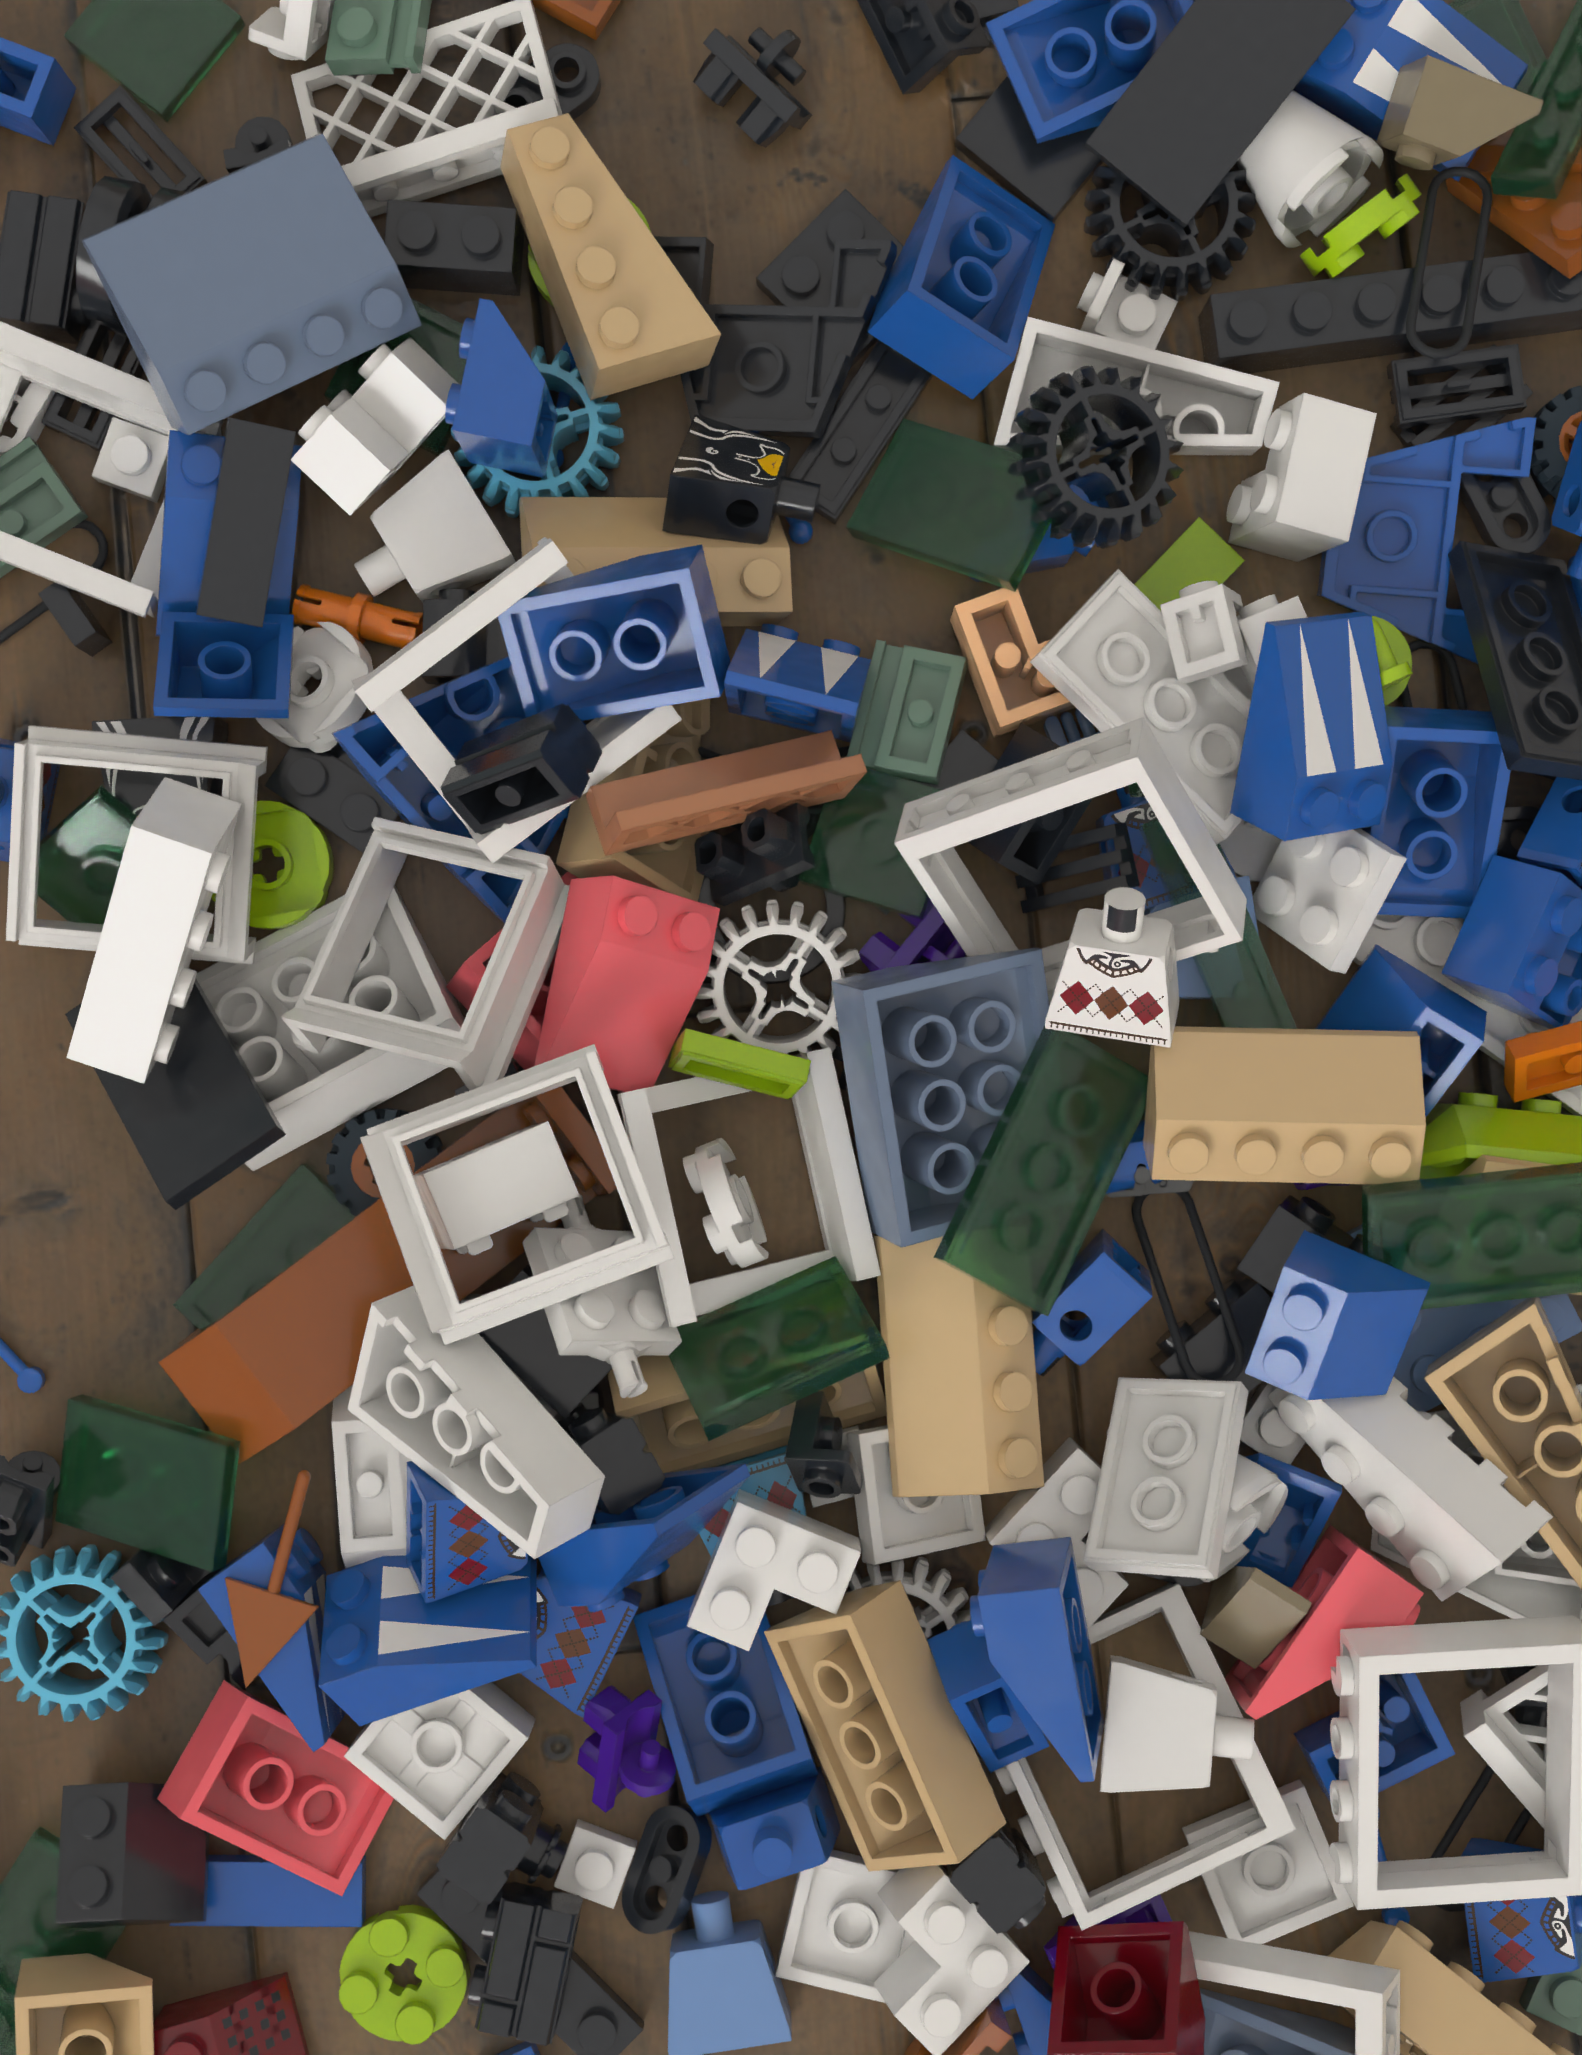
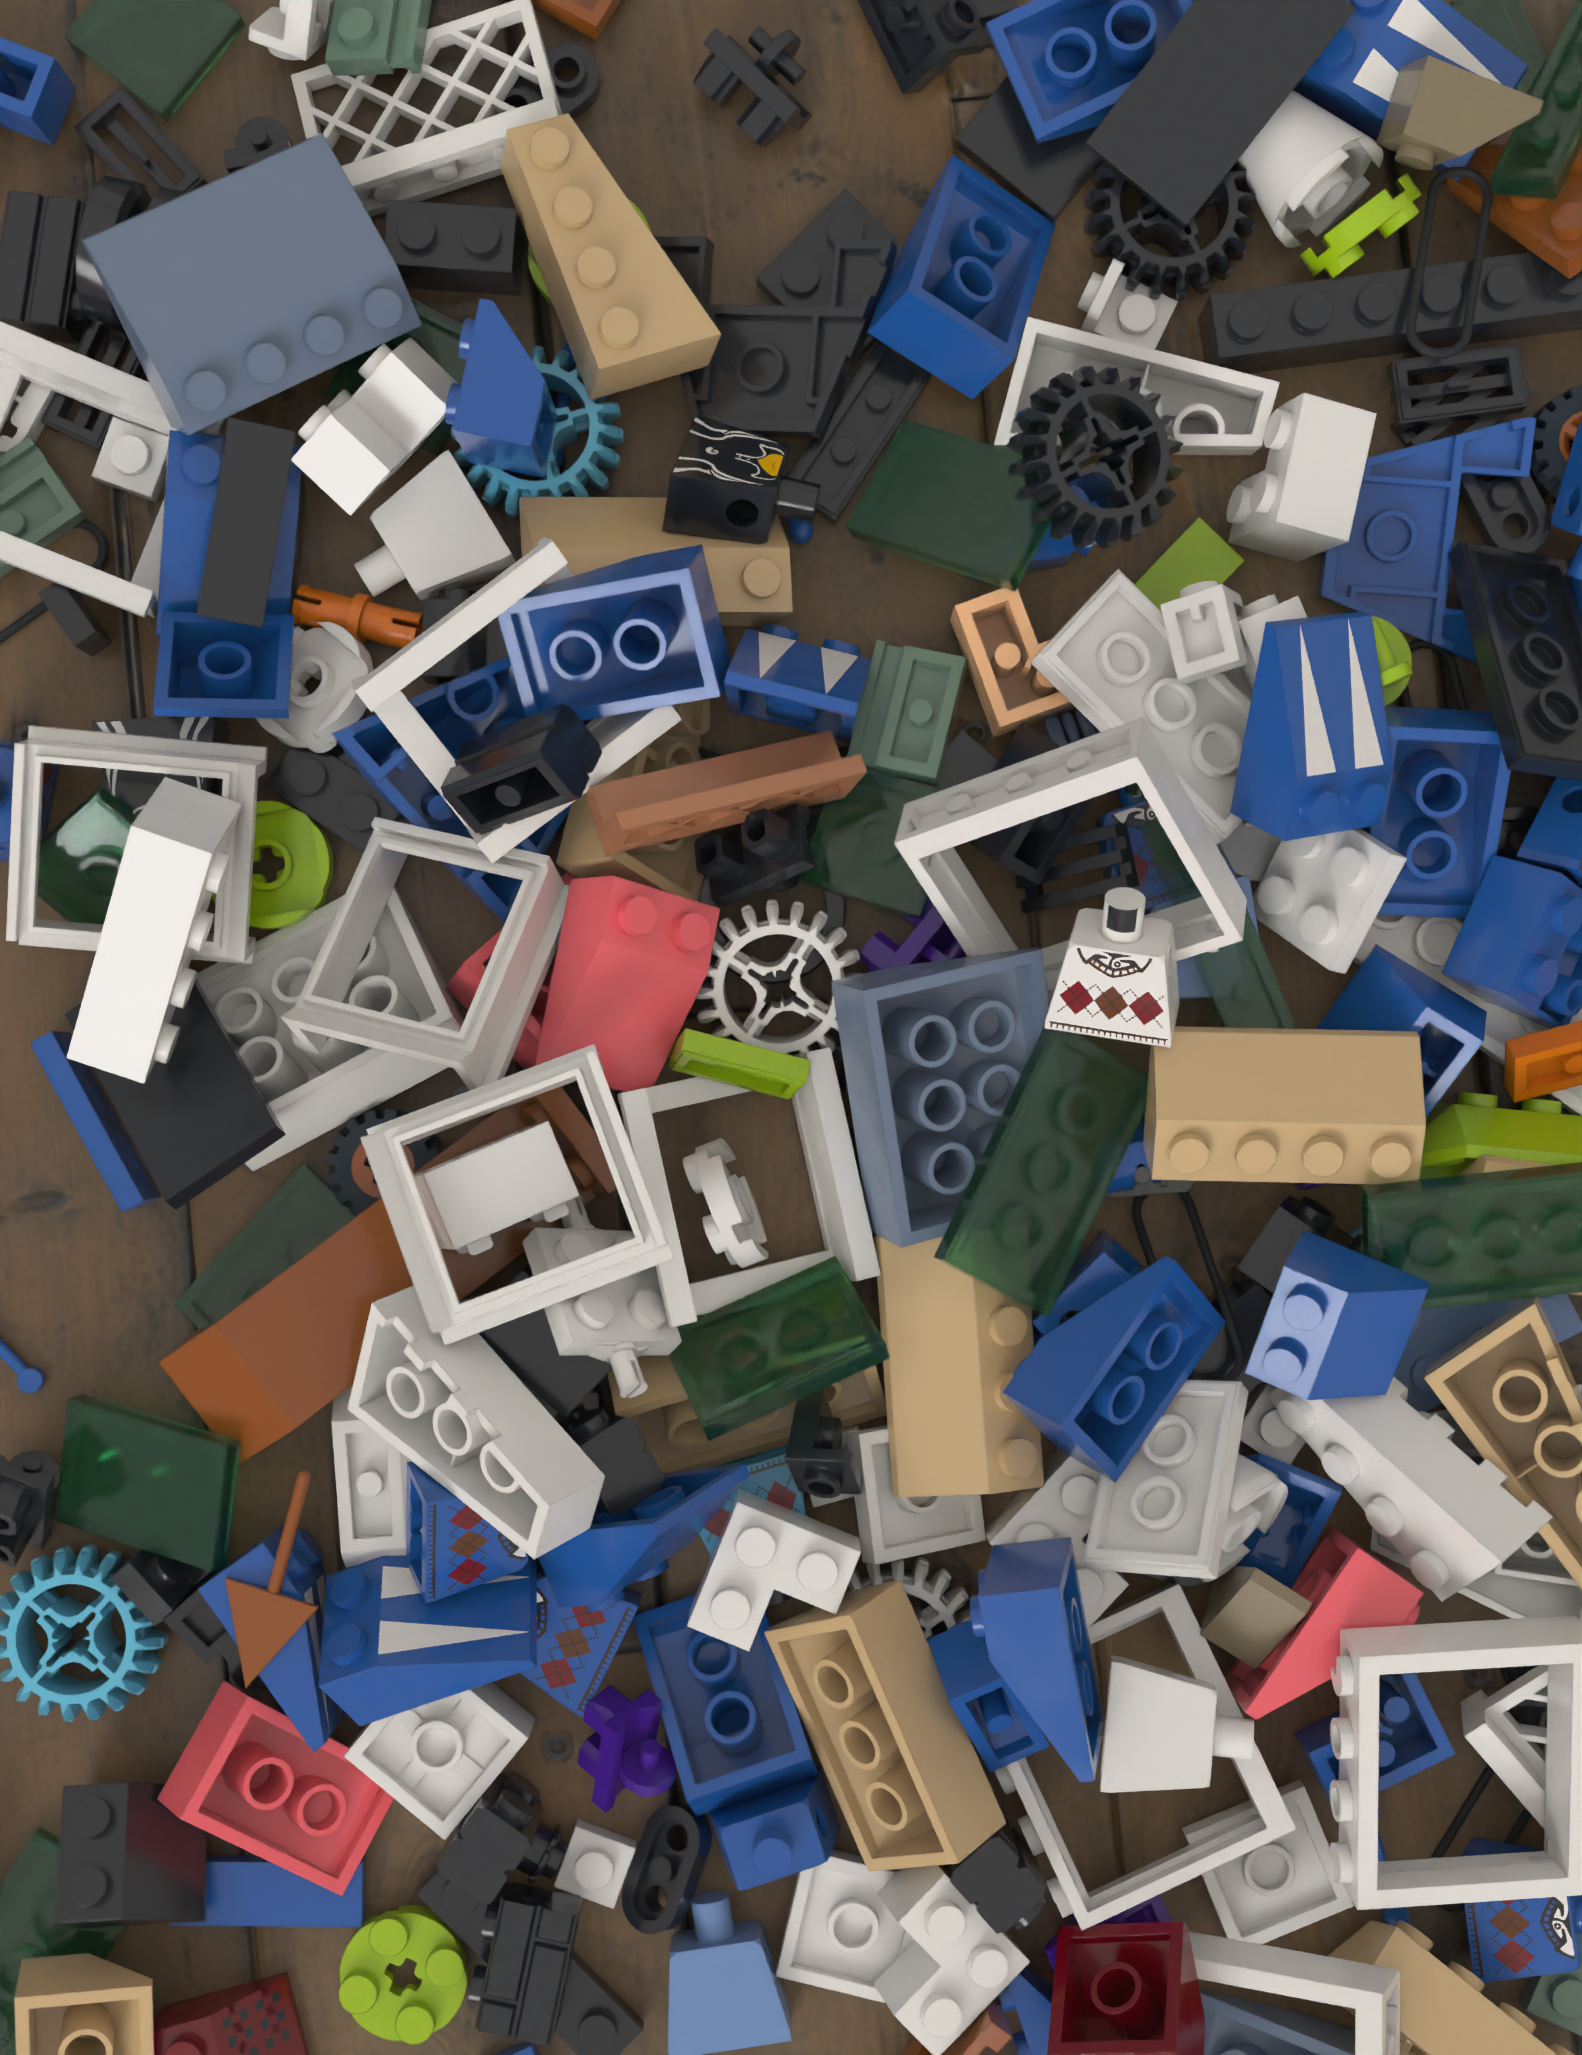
none -> blue tile [31,1031,160,1211]
none -> blue slope [1002,1256,1226,1483]

